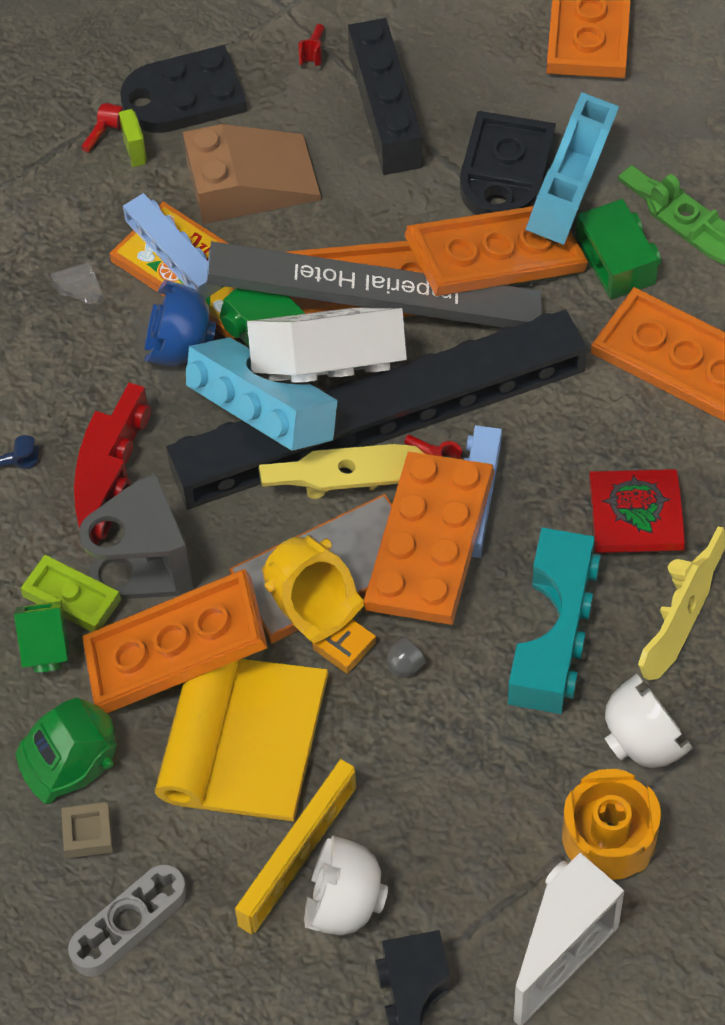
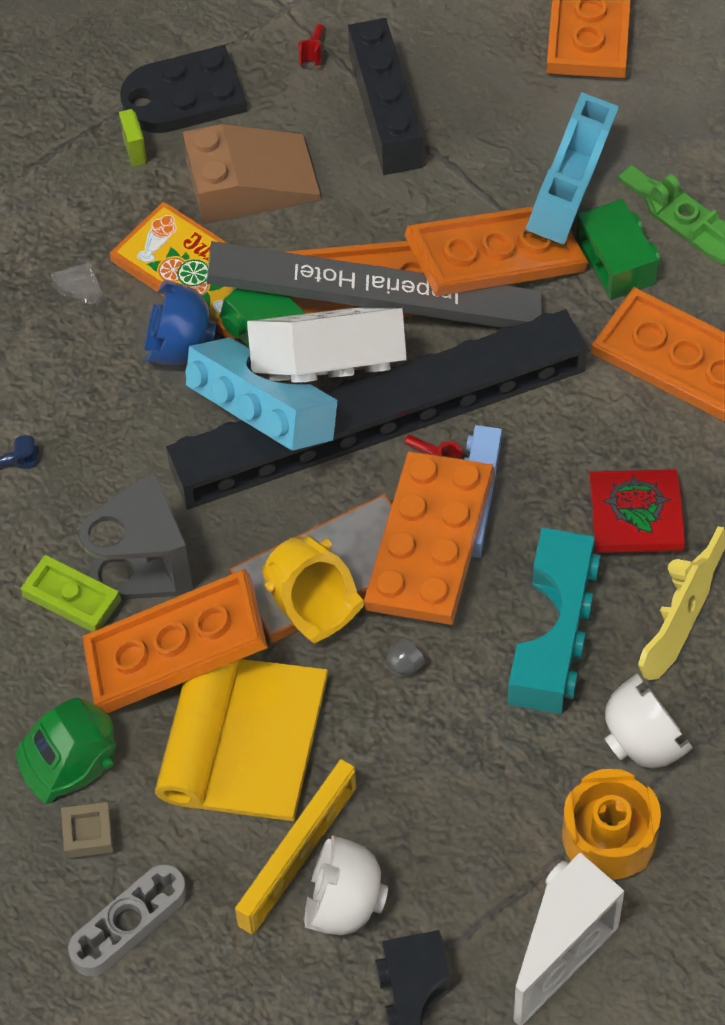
green brick [14,601,70,672] -> none
red slope [74,382,151,545] -> none
red hand [81,103,123,153] -> none
light blue piece [123,193,222,299] -> none
light yellow piece [258,444,425,499] -> none
light orange tile [312,619,376,674] -> none
black plate [460,111,556,215] -> none

